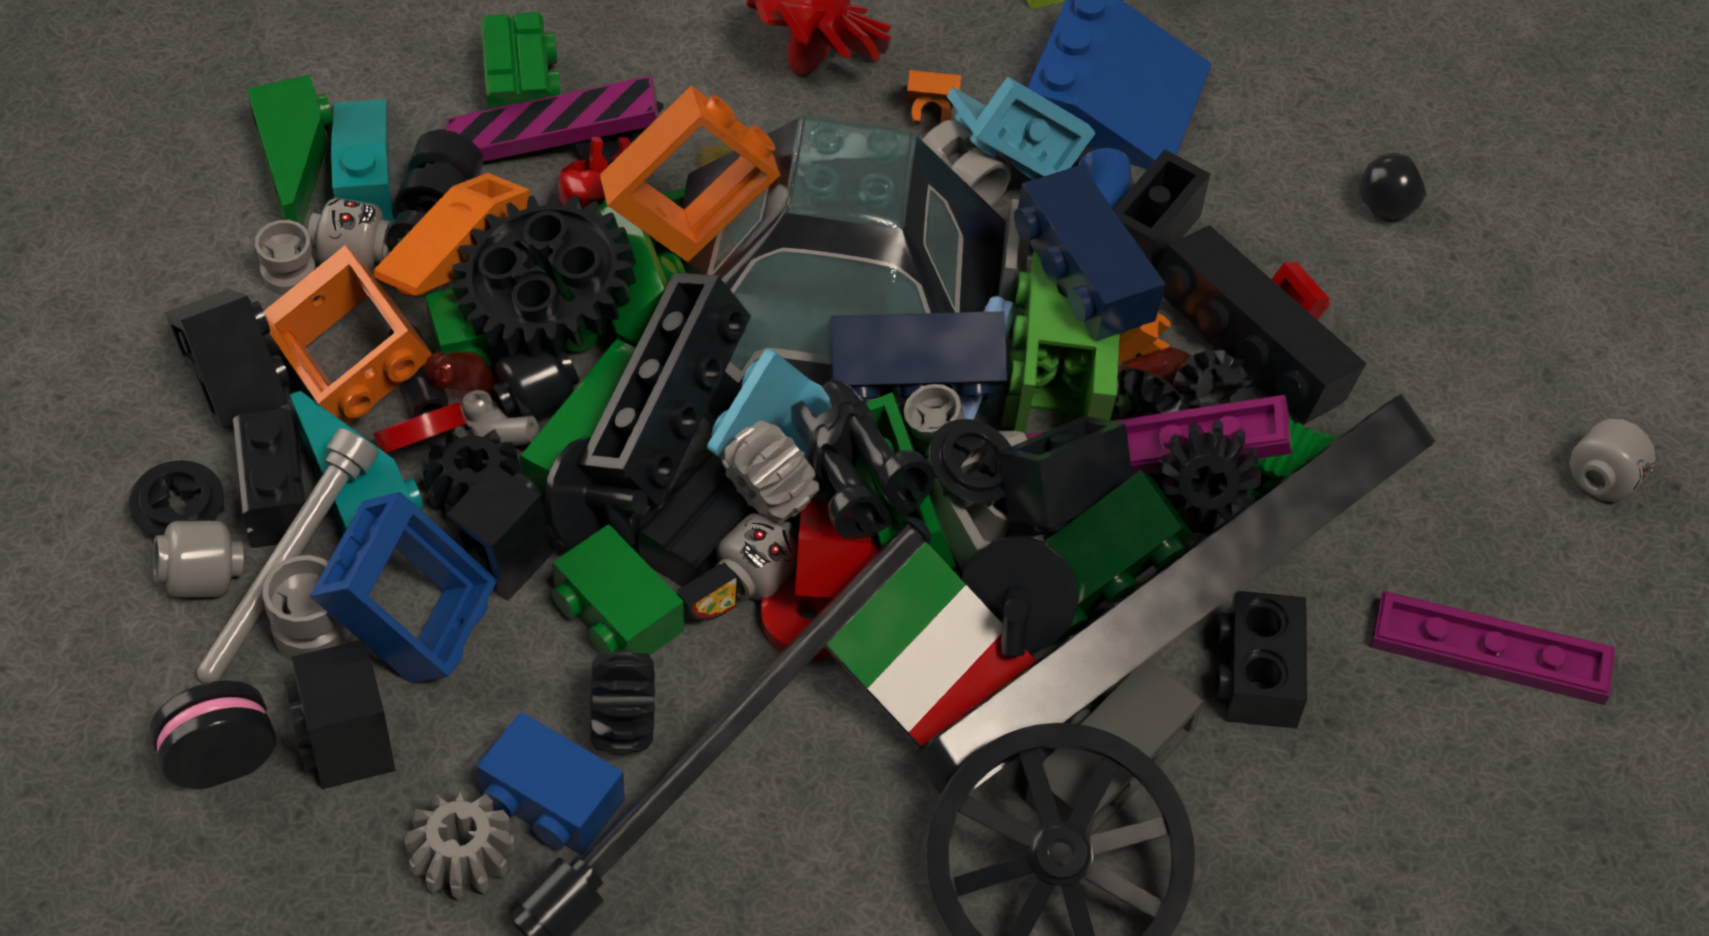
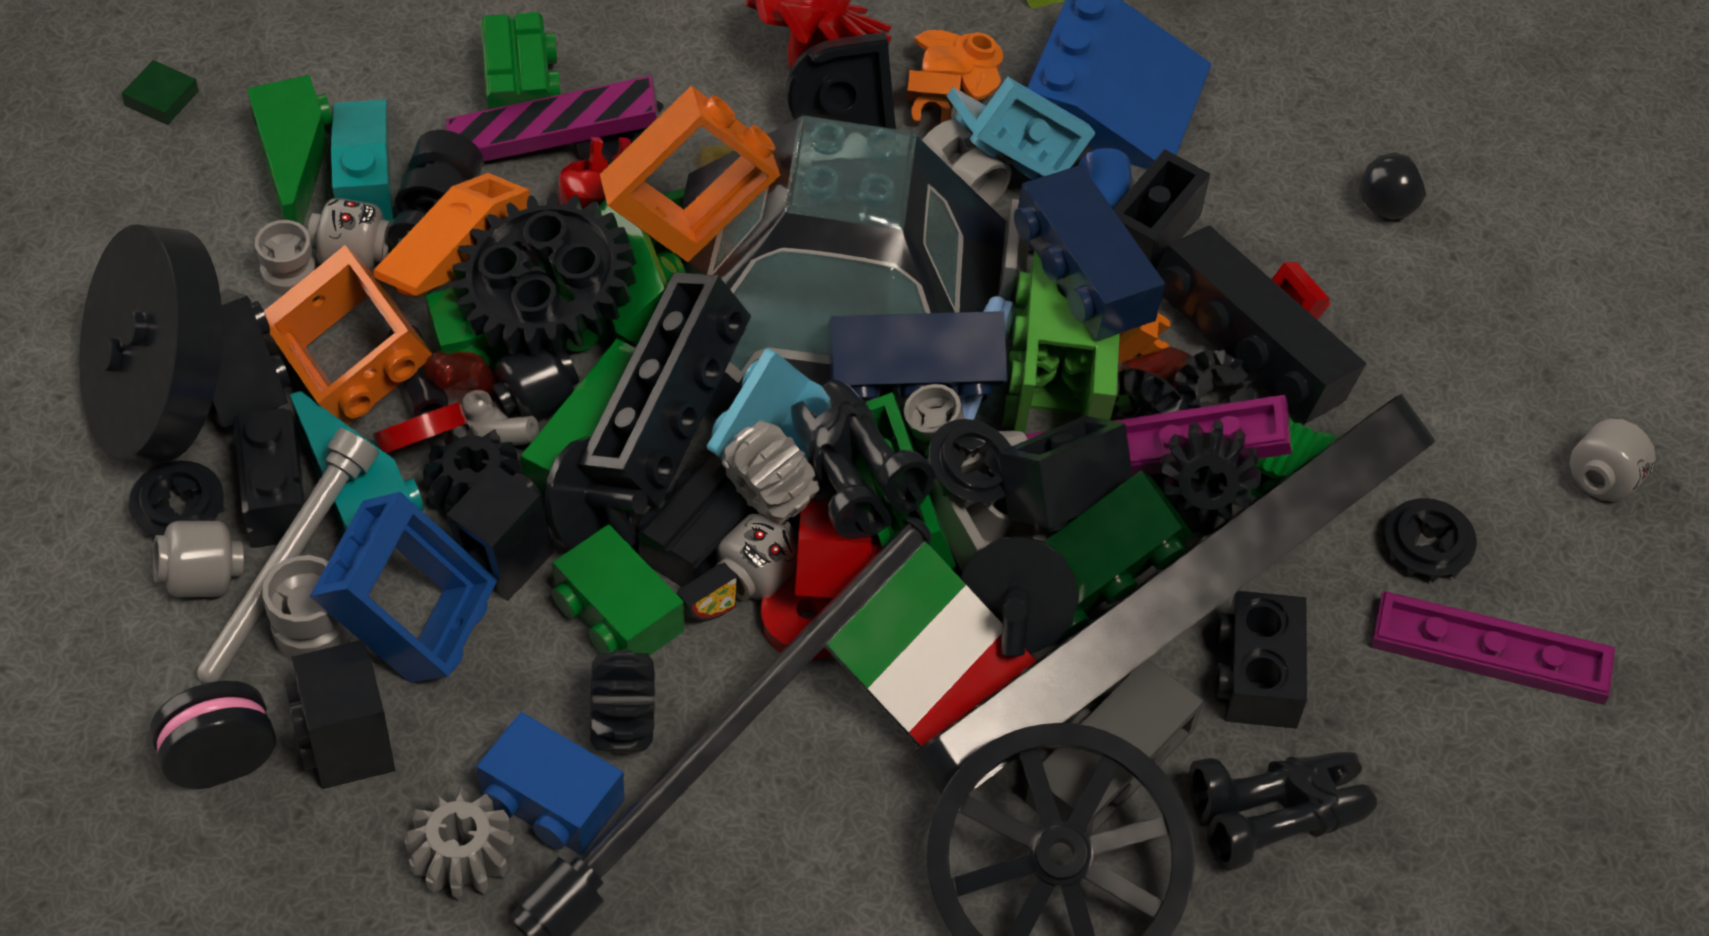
none -> black brick [79,224,223,461]
none -> dark green tile [121,60,199,125]
none -> black tile [786,32,897,144]
none -> orange plate [914,30,1004,101]
none -> black piece [1189,752,1377,871]
none -> black gear [1382,498,1477,583]

